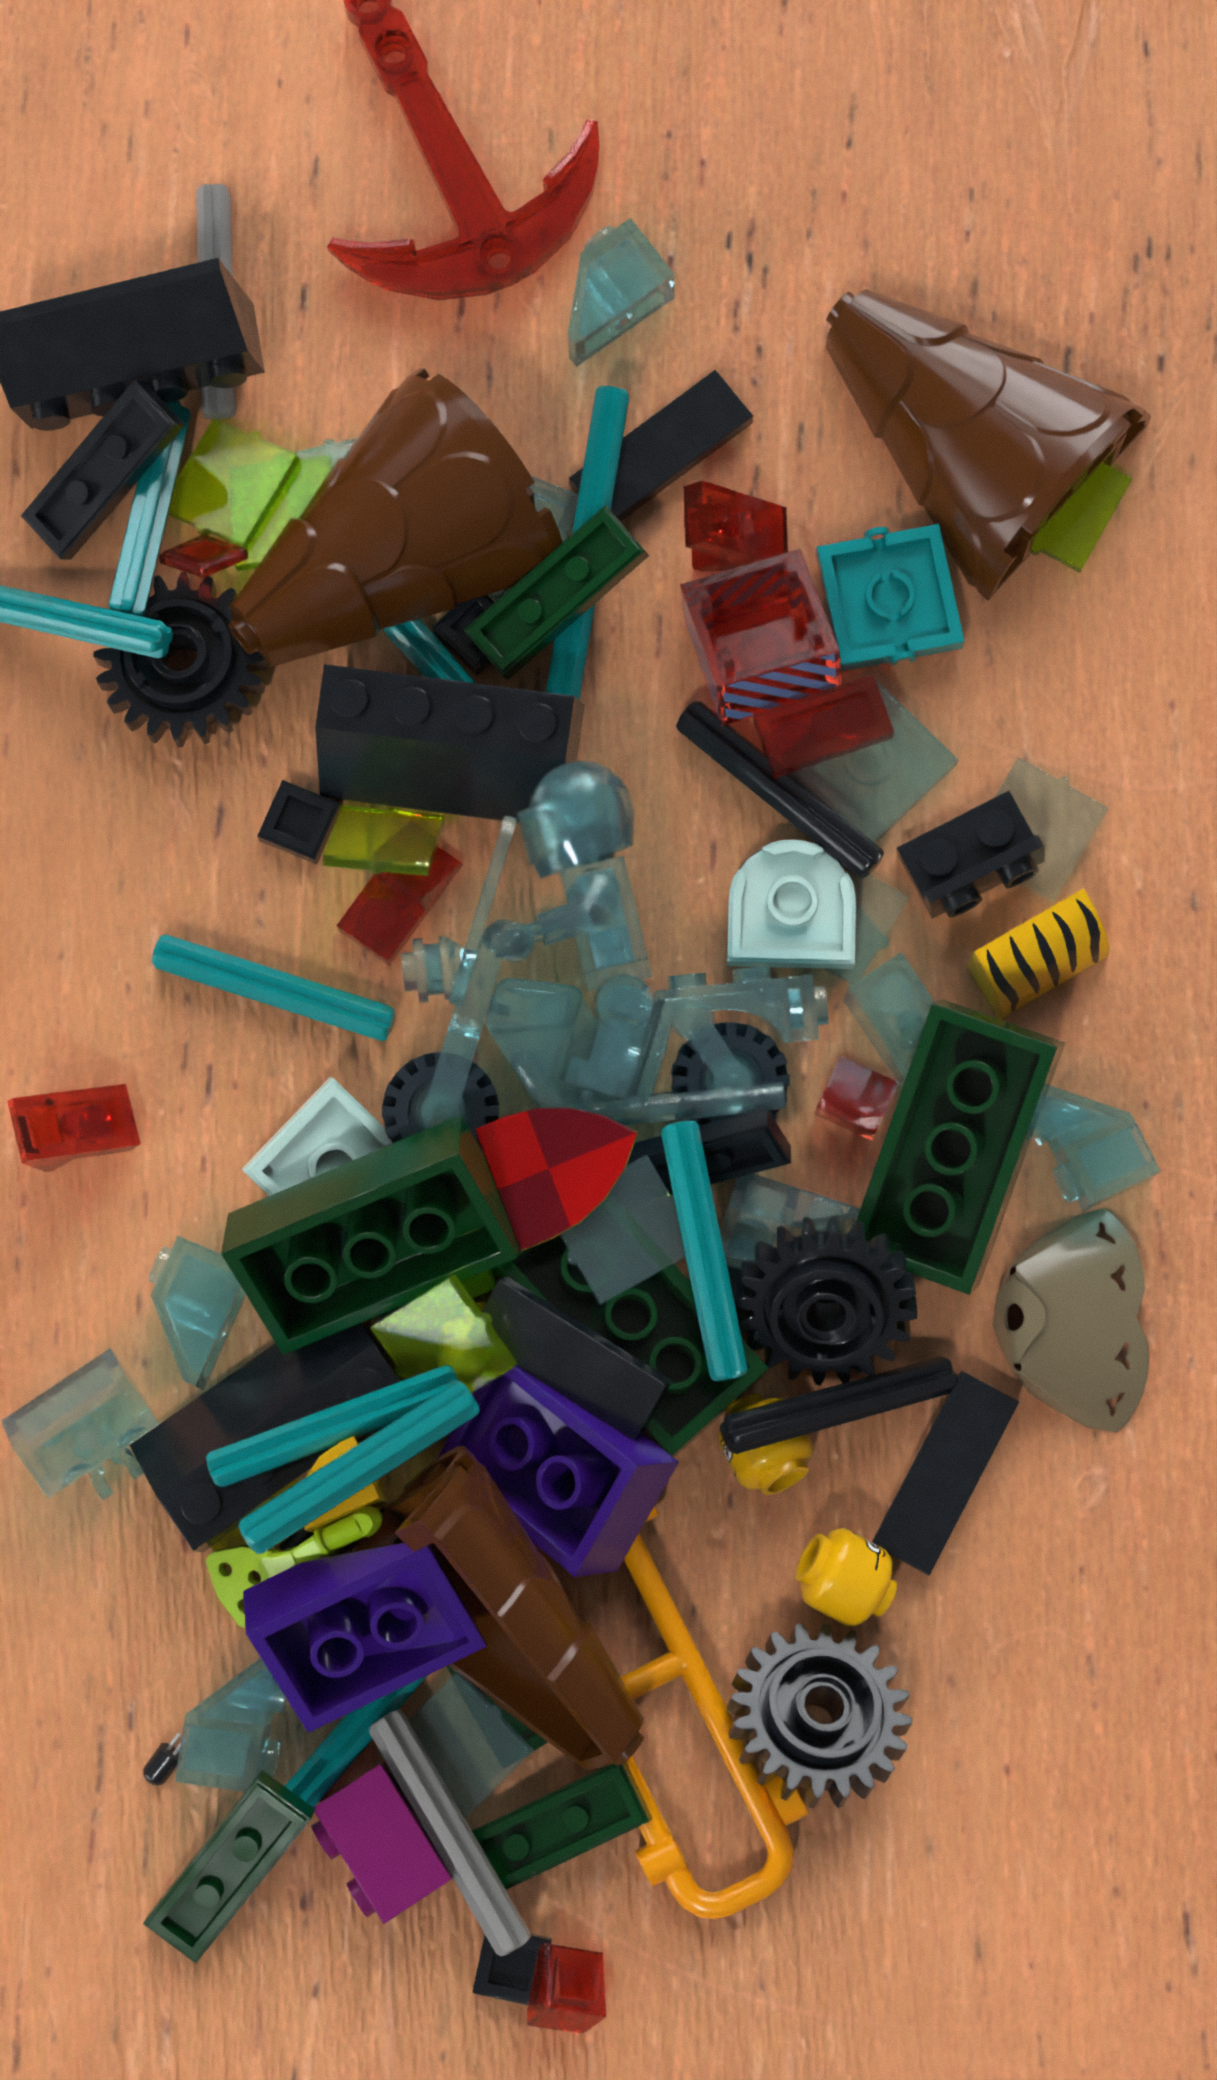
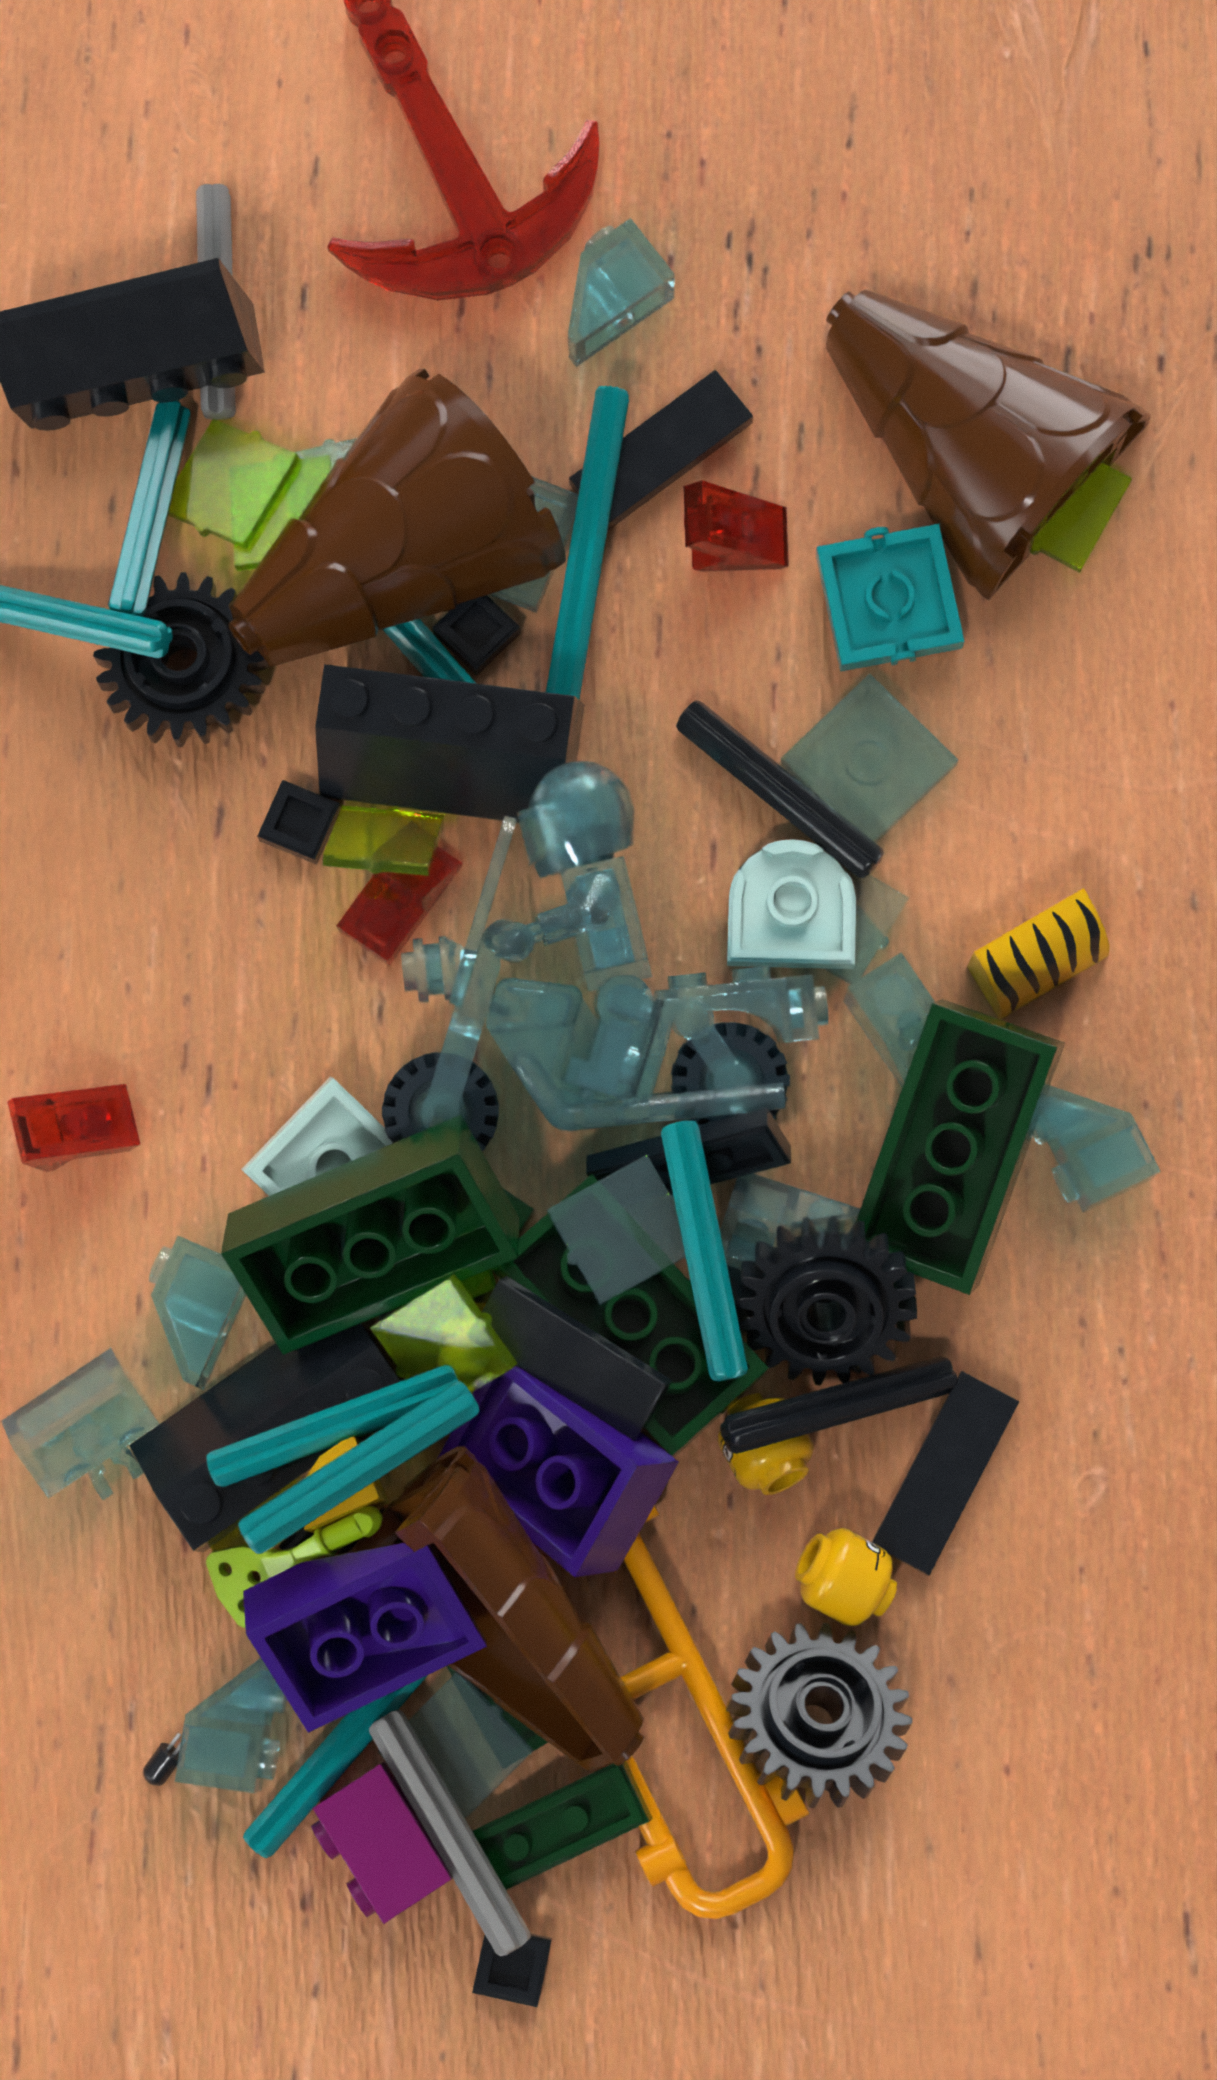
black tile [21,379,185,560] -> none
dark green tile [143,1770,316,1963] -> none
teal axle [152,934,395,1041] -> none
clear red slope [159,534,248,578] -> none
dark green tile [464,505,649,680] -> none
shield [475,1108,638,1251] -> none
clear red slope [527,1943,607,2033] -> none
clear red container [680,549,842,726] -> none
clear red plate [753,674,894,778] -> none
clear red slope [814,1056,899,1140] -> none
black bracket [896,791,1045,919] -> none
dark tan piece [992,1208,1149,1433] -> none
clear light blue piece [994,757,1108,903] -> none

